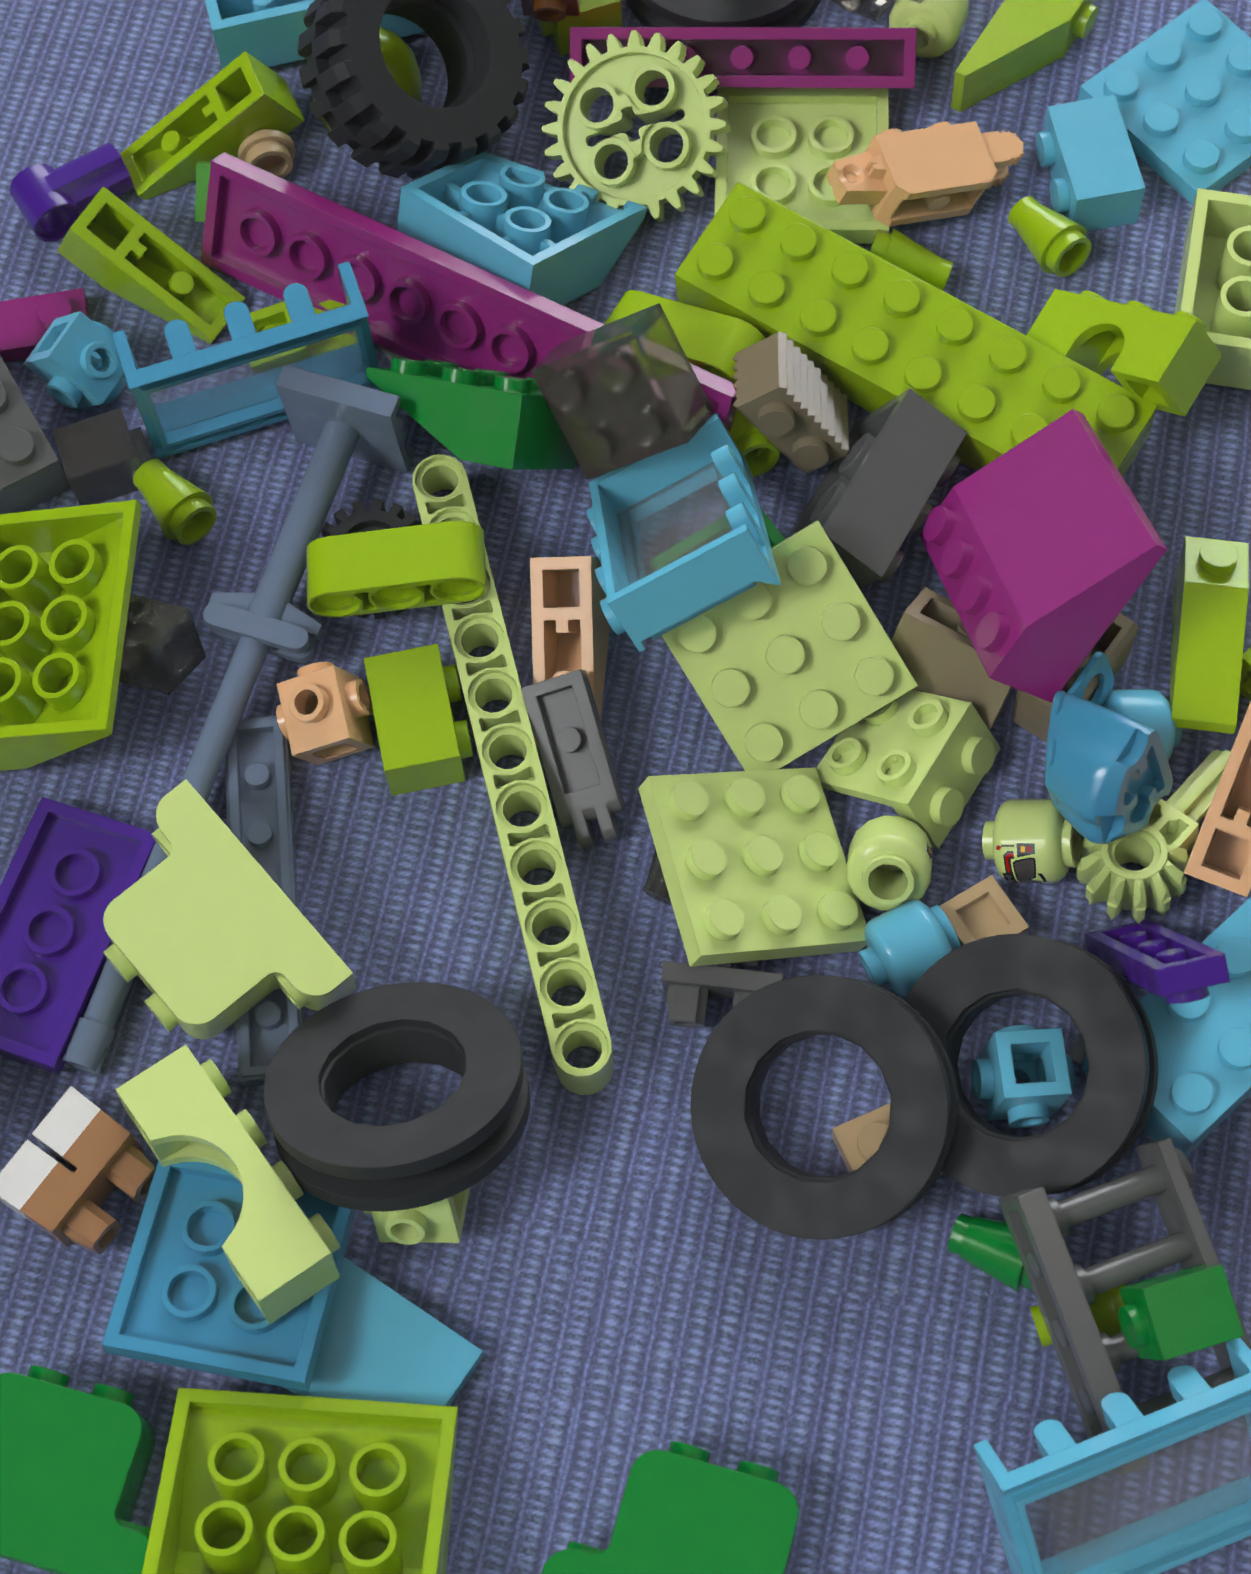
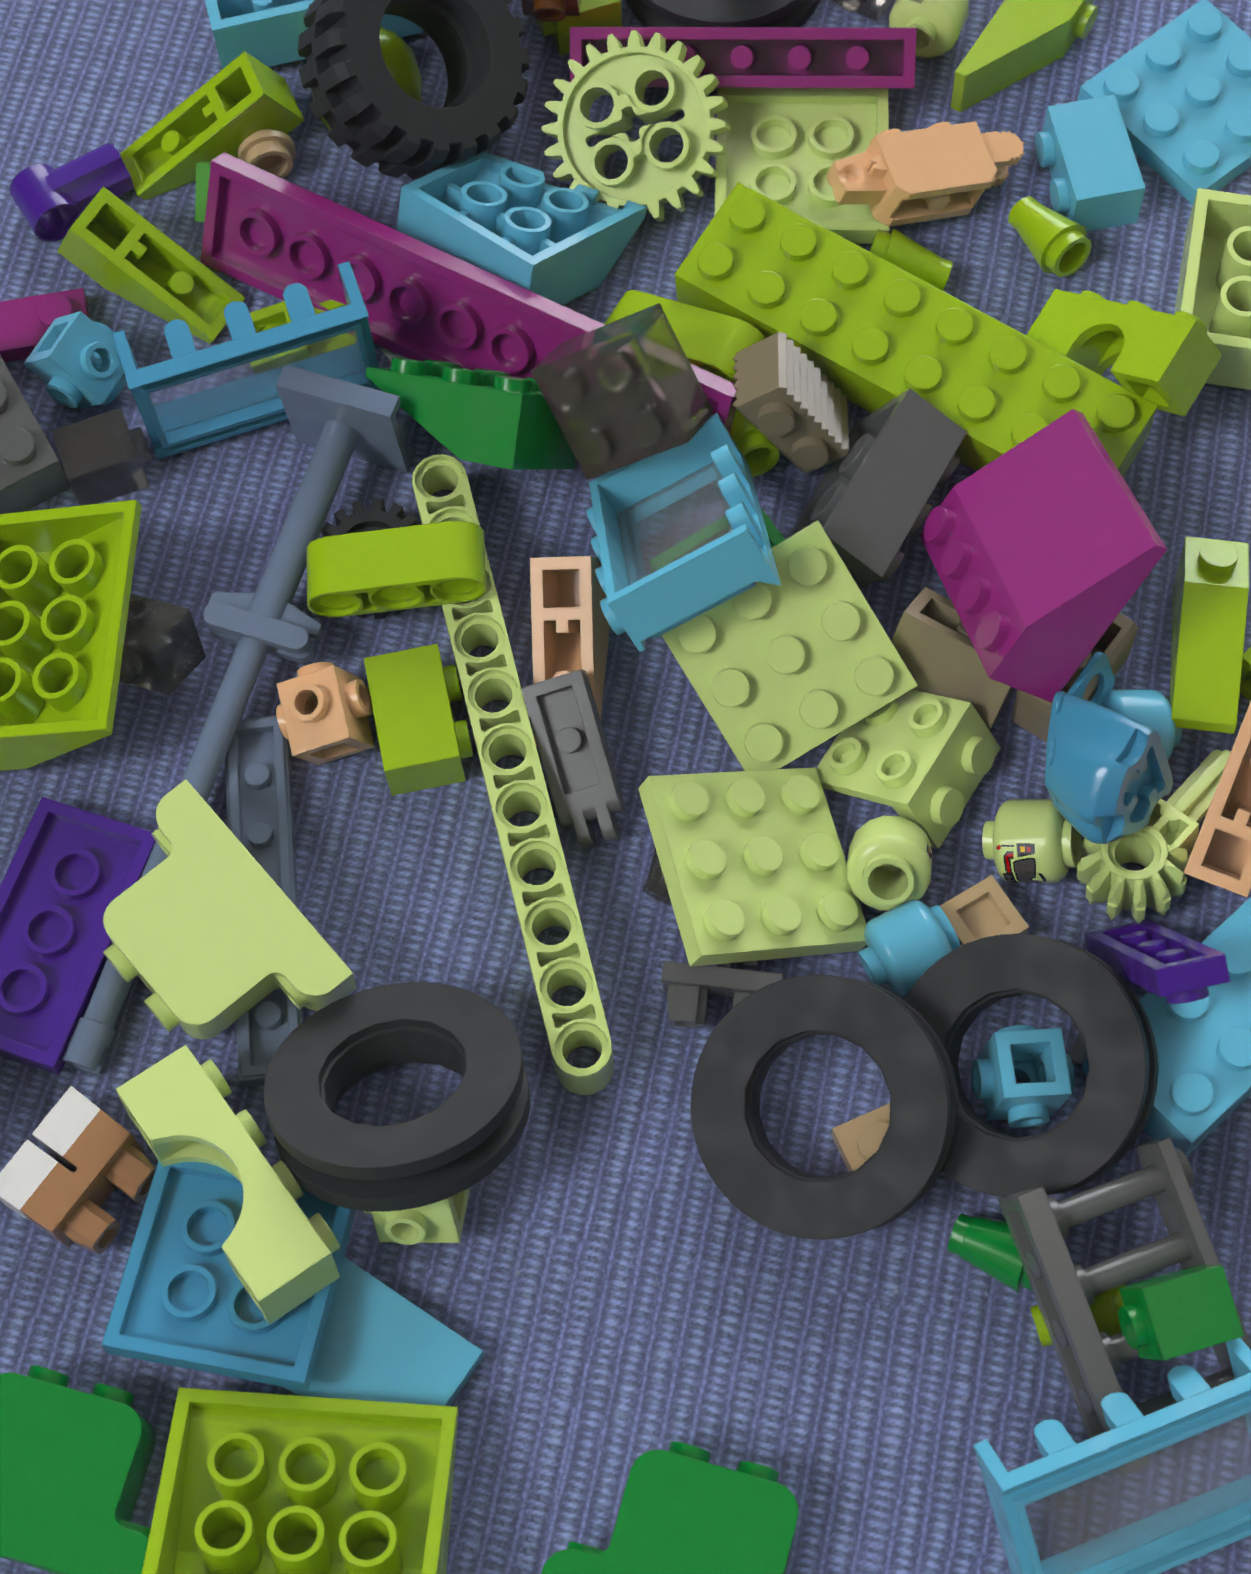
lime cone [133,459,217,545] -> none

